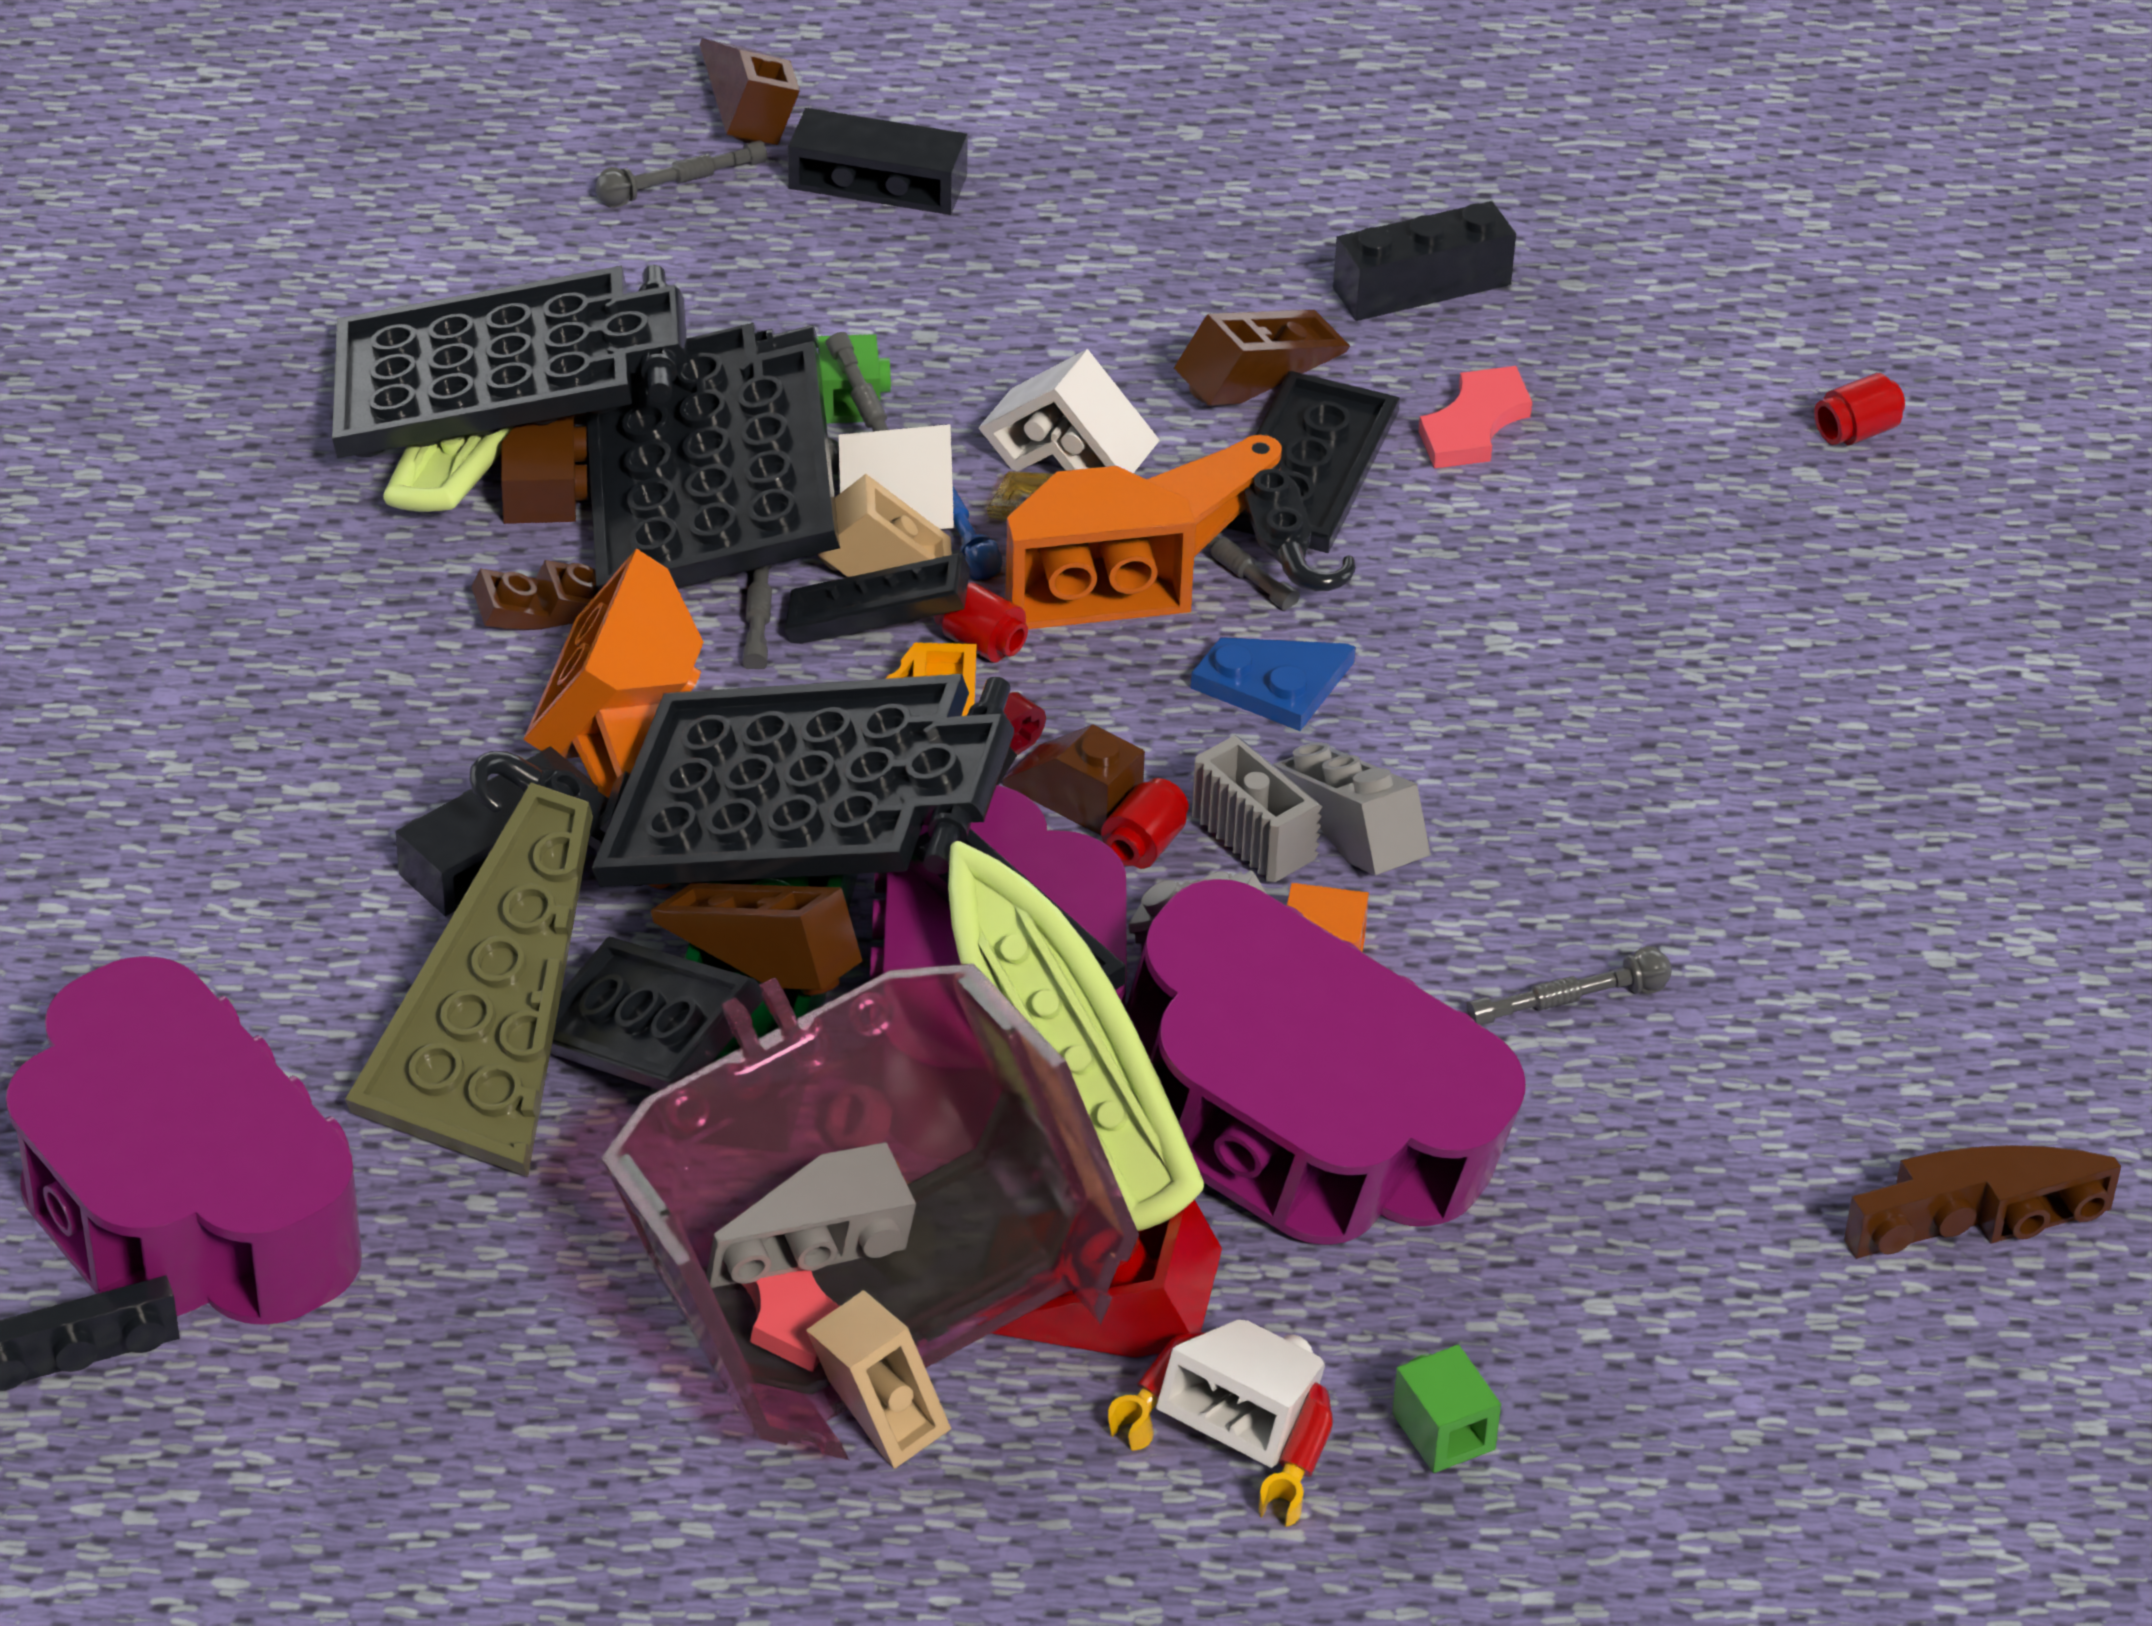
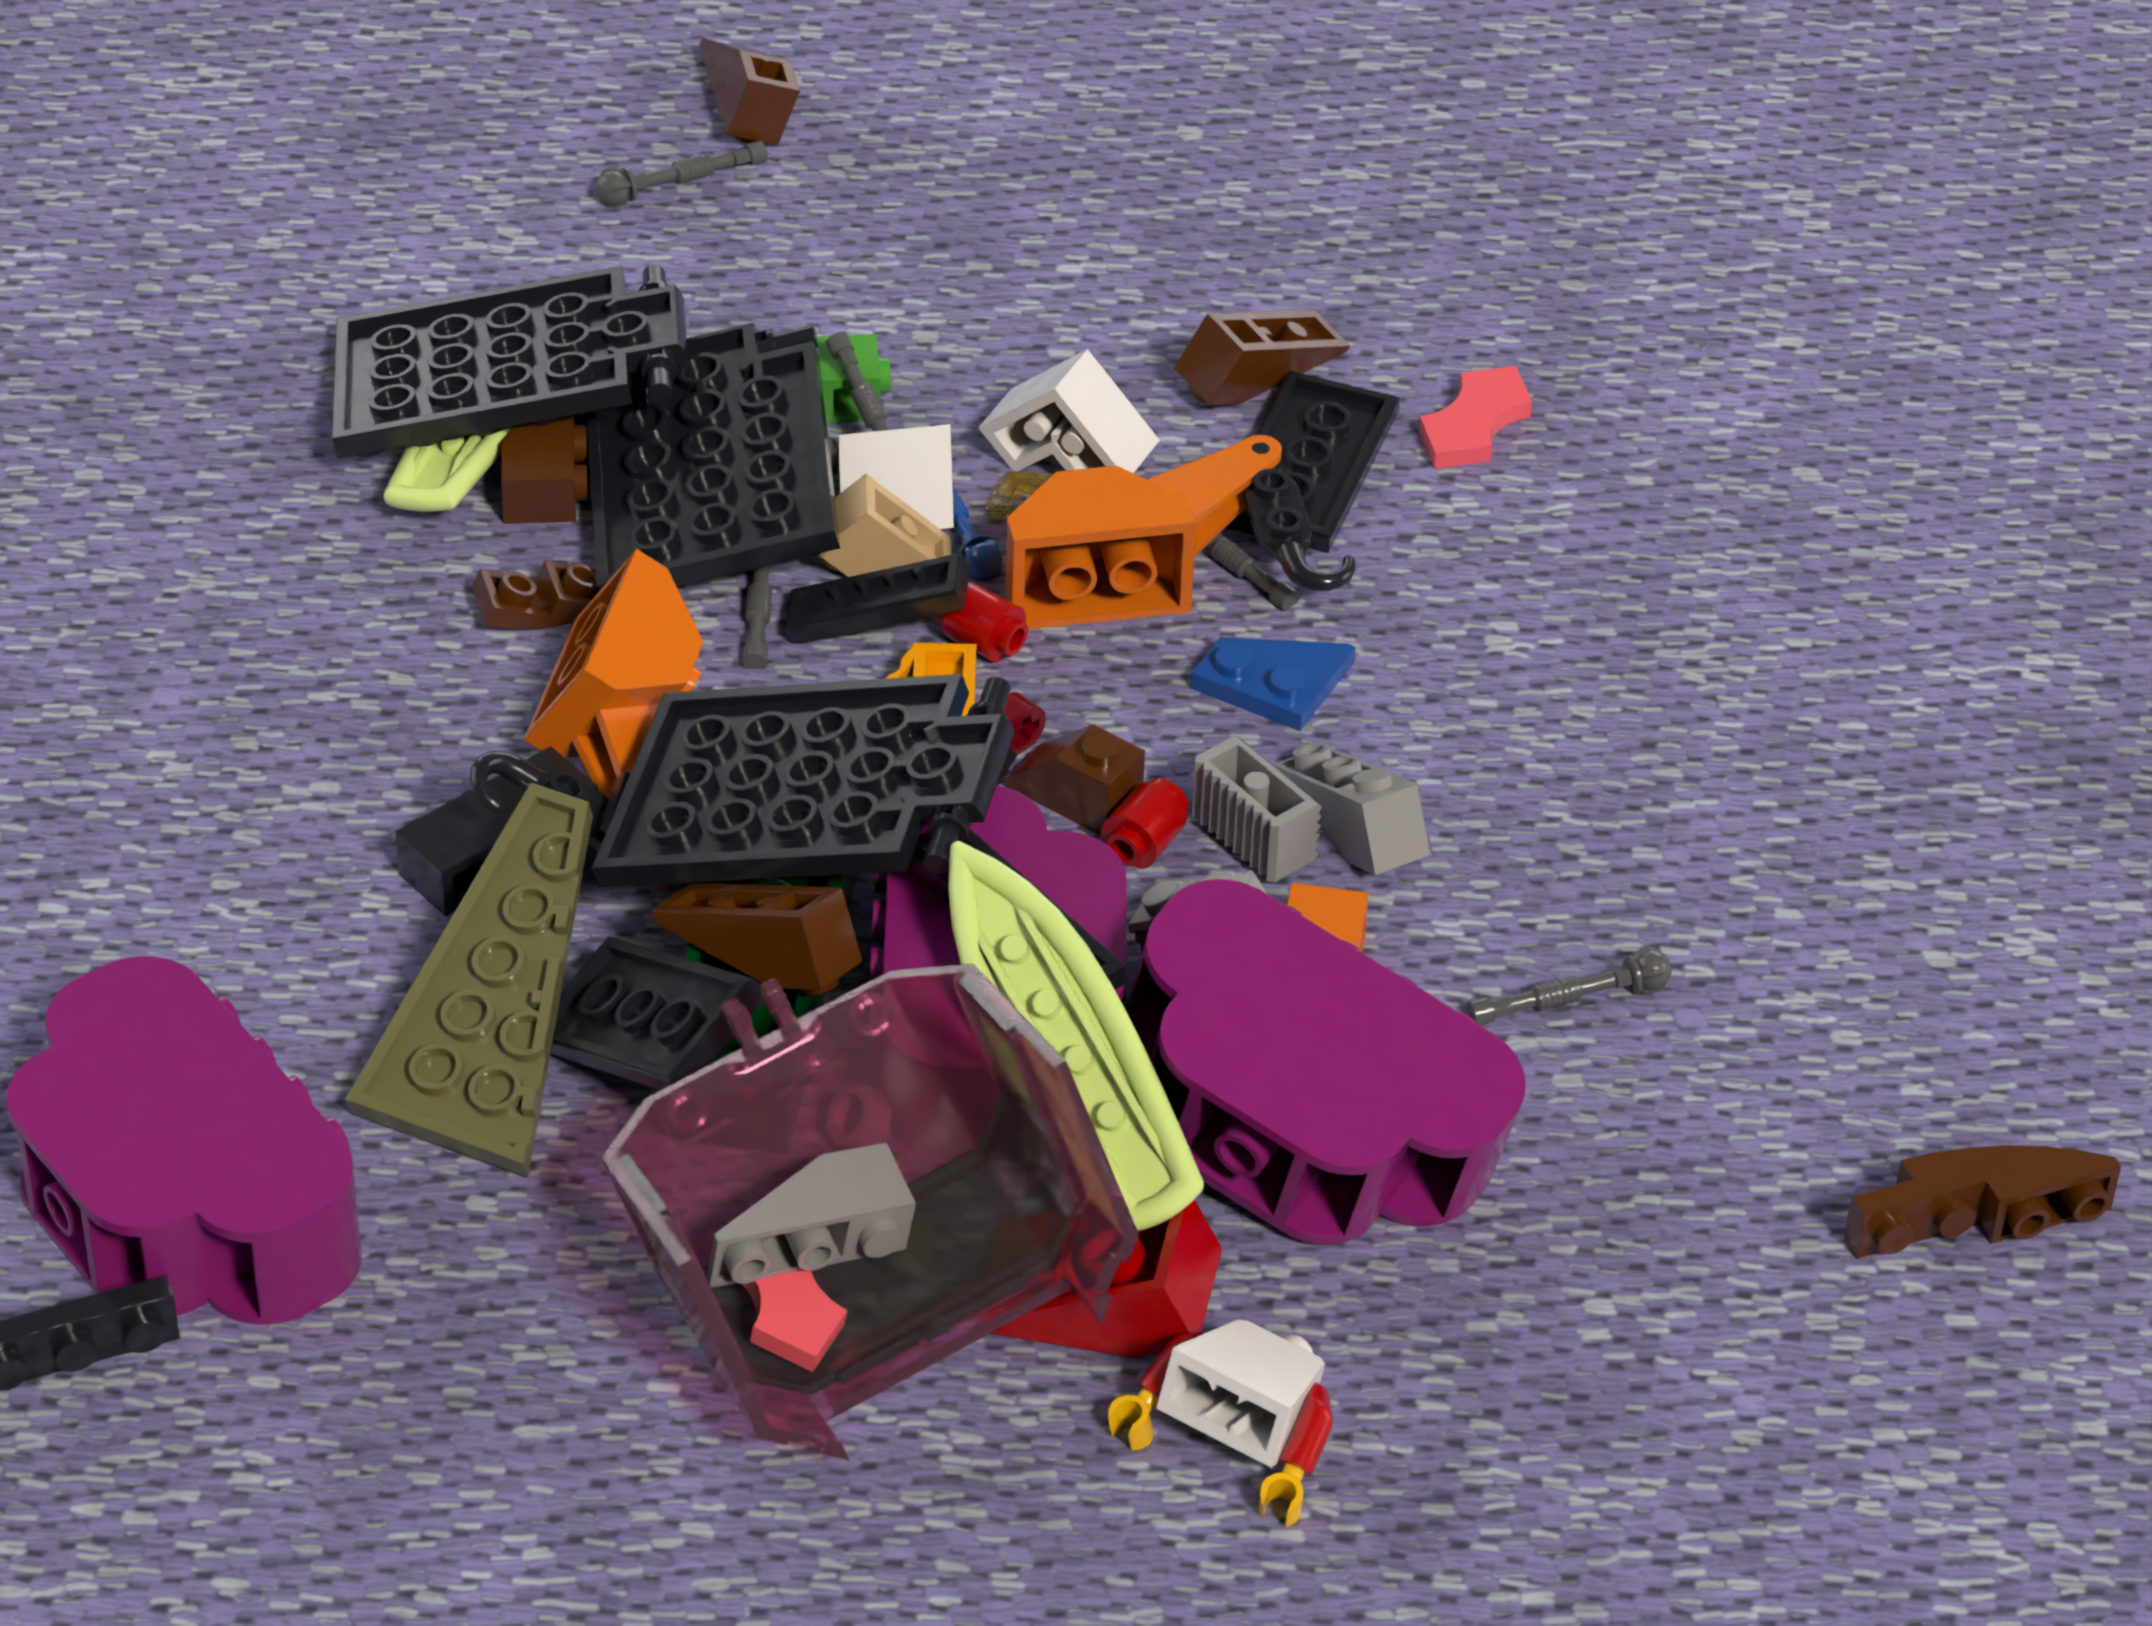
black brick [788,108,968,215] -> none
tan slope [806,1290,951,1469] -> none
black brick [1333,201,1516,321] -> none
bright green brick [1392,1344,1501,1473] -> none
red brick [1814,373,1905,446] -> none

